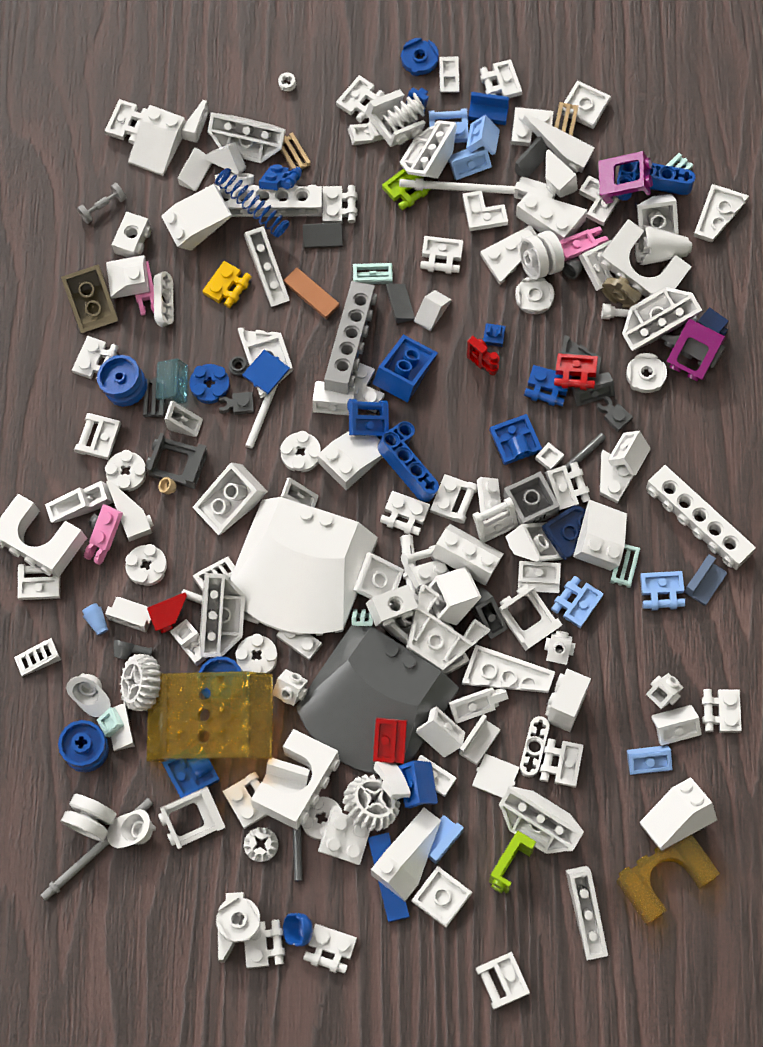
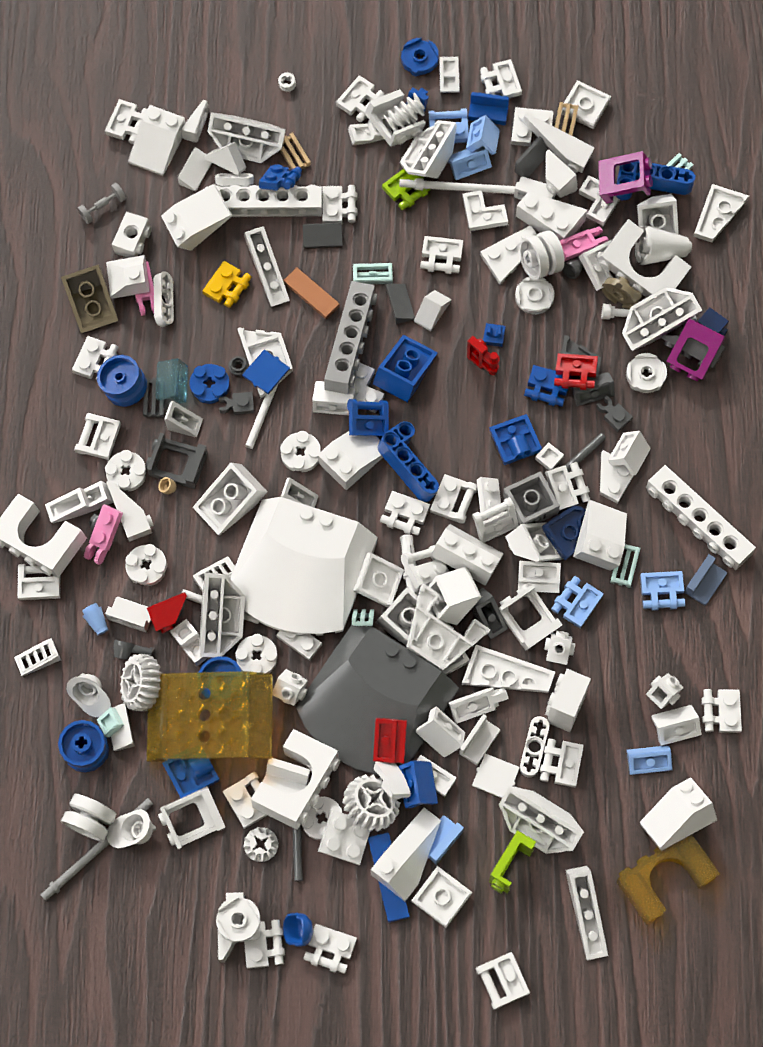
blue piece [215,168,290,238] -> none
white brick [366,584,418,627] -> none

